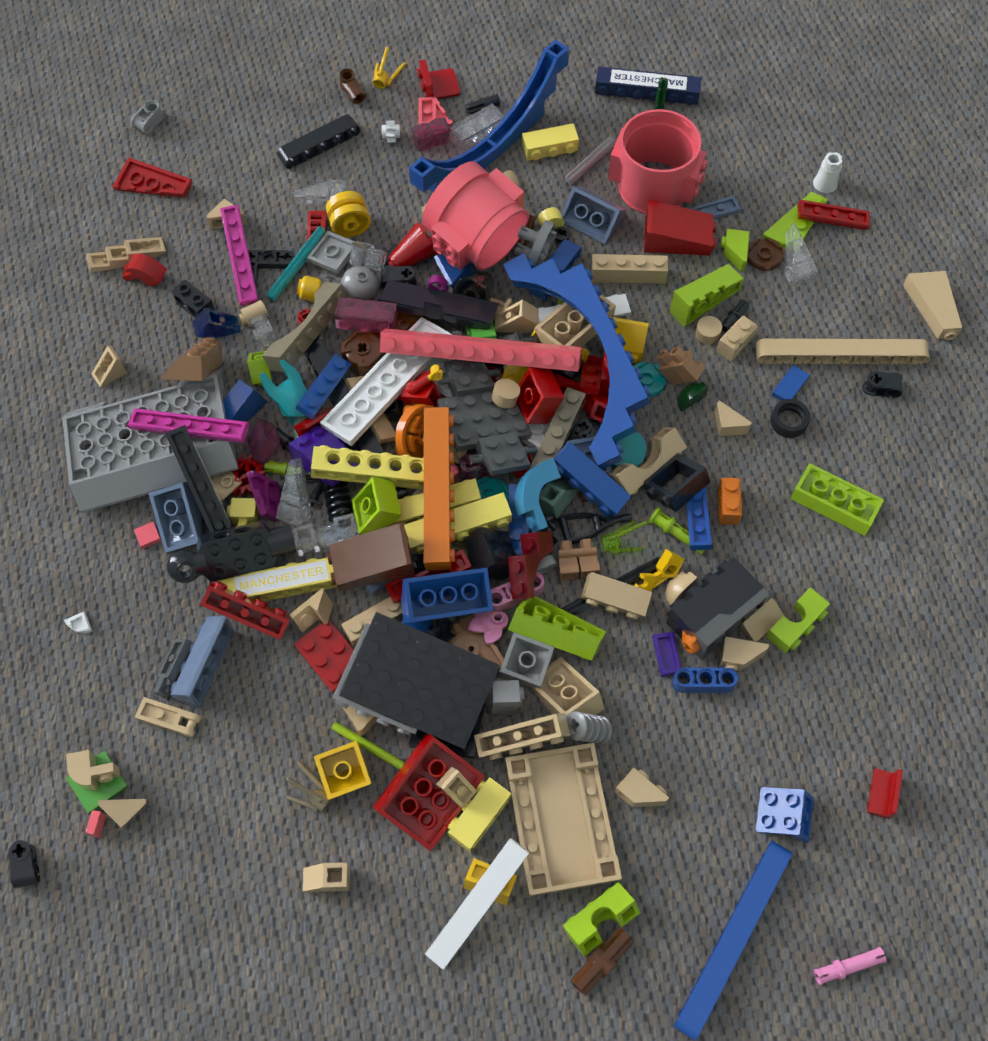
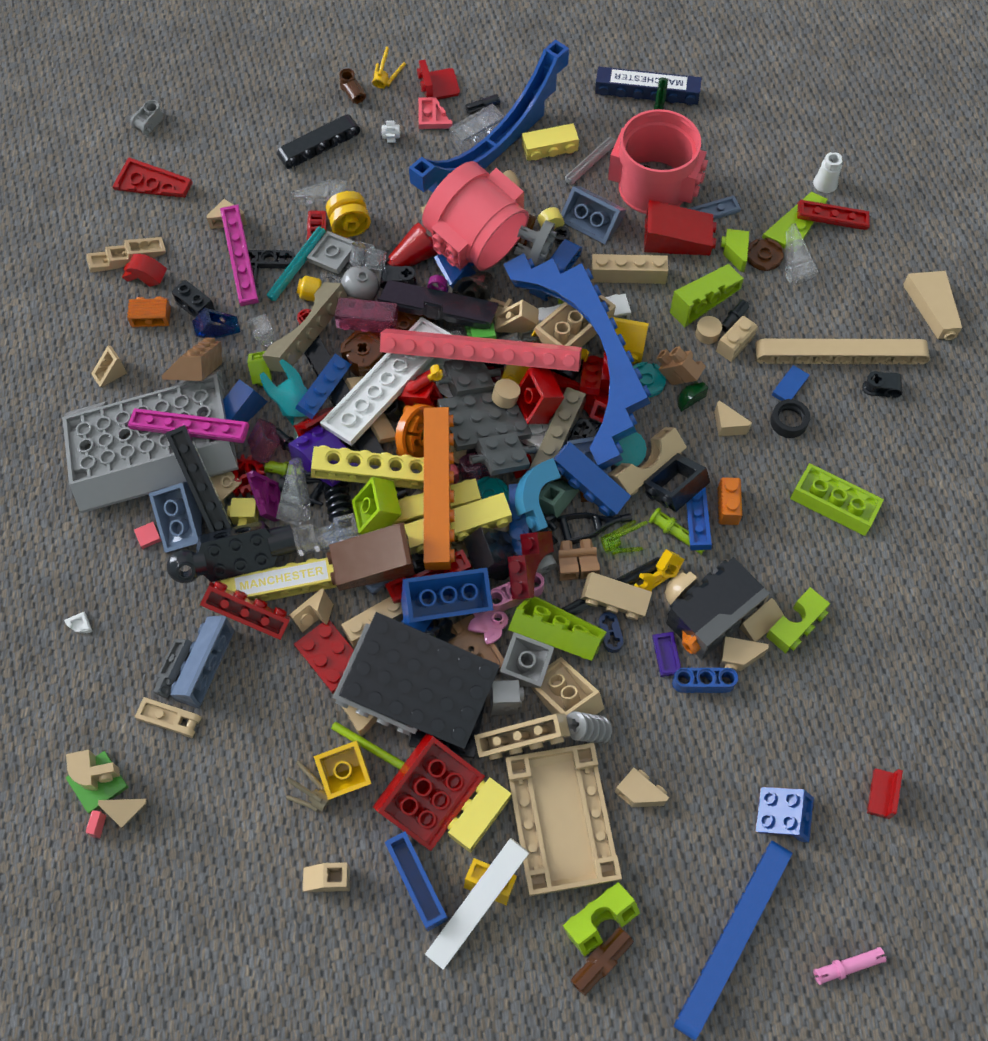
black piece [9,840,40,889] -> none
tan brick [238,300,269,327] -> none
clear pink brick [412,118,450,152] -> none
tan slope [436,767,478,809] -> none
none -> orange brick [127,296,171,327]
none -> blue brick [385,831,449,932]
none -> dark blue beam [598,612,623,653]

